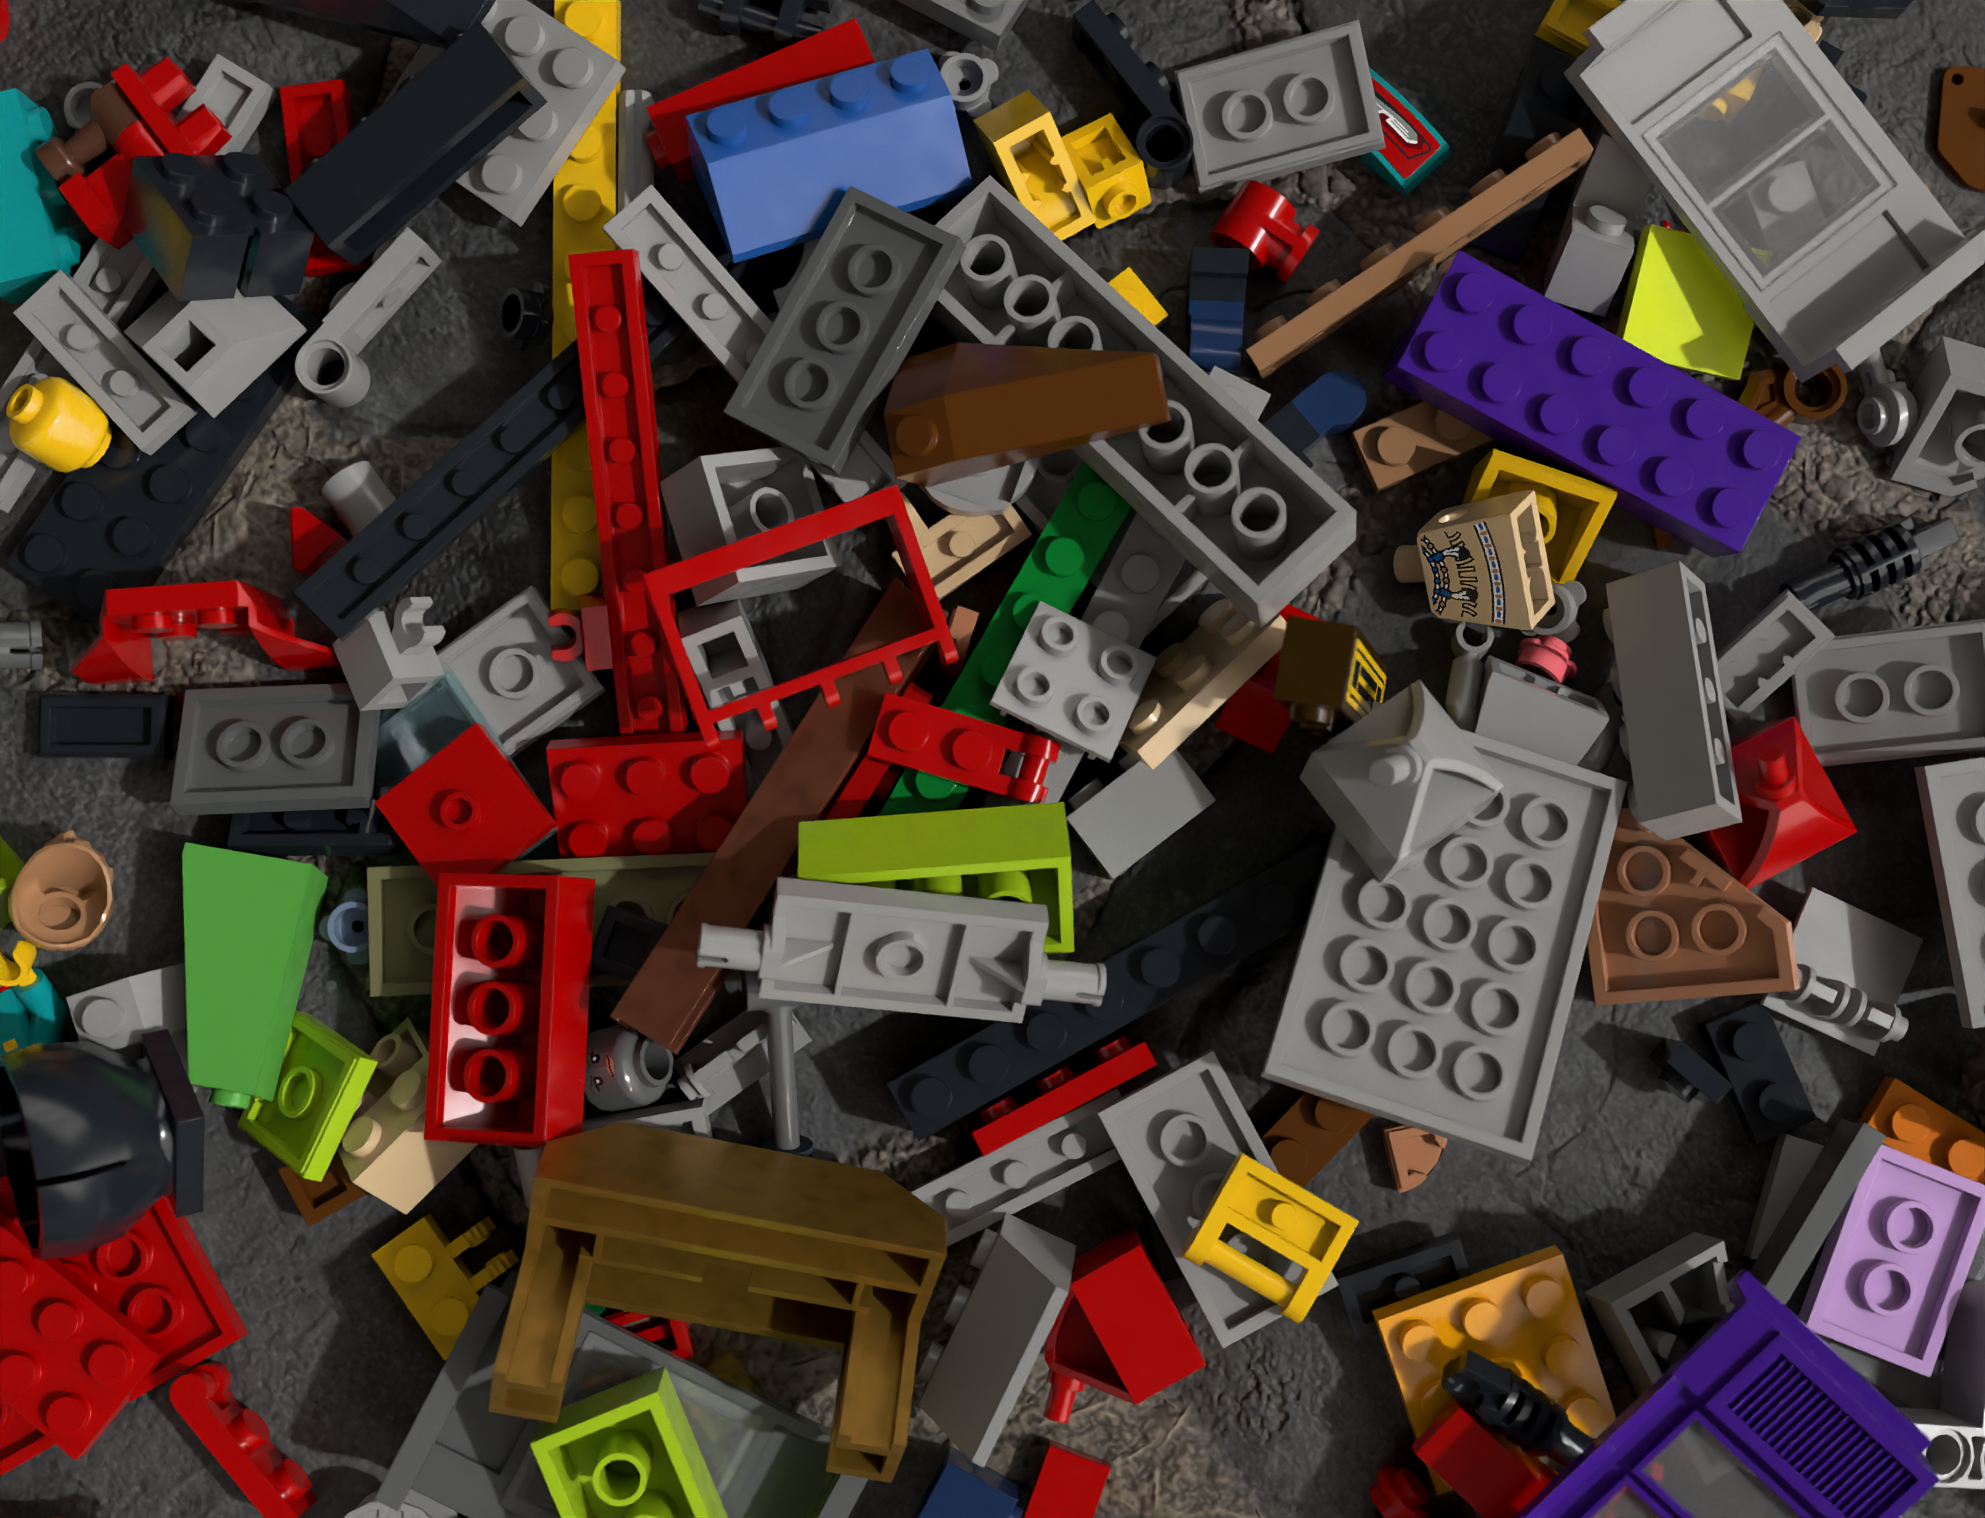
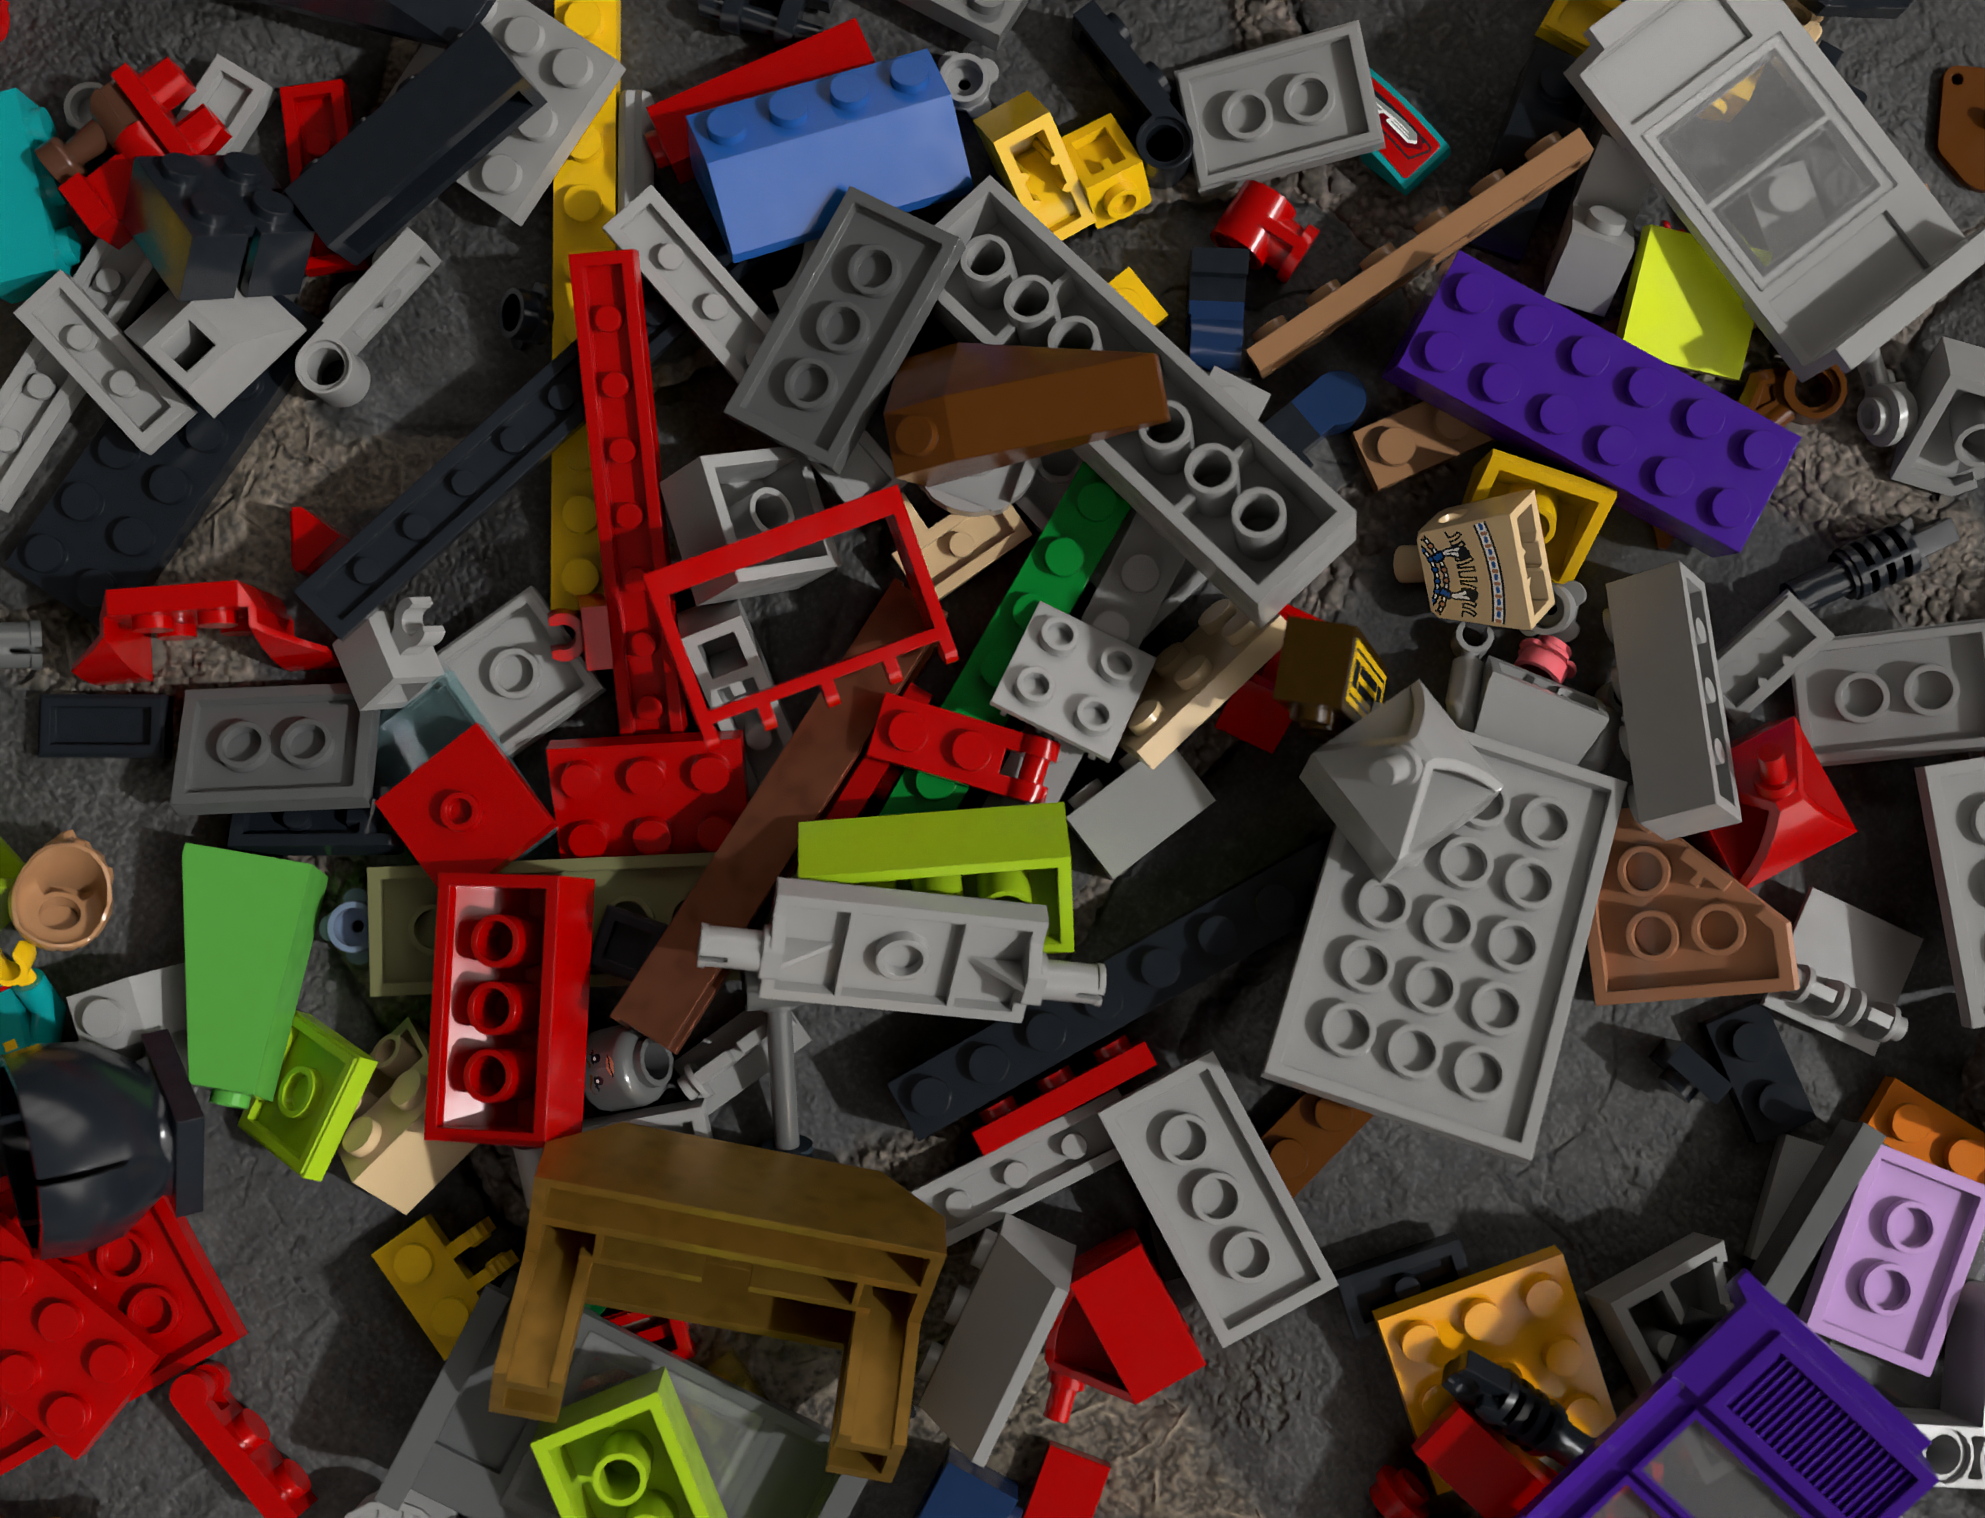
yellow head [6,376,112,473] -> none
reddish brown plate [278,1150,369,1227] -> none
light grey piece [321,461,396,538] -> none
nougat tile [937,606,980,679] -> none
yellow plate [1181,1151,1359,1323] -> none
nougat tile [1380,1123,1448,1193] -> none

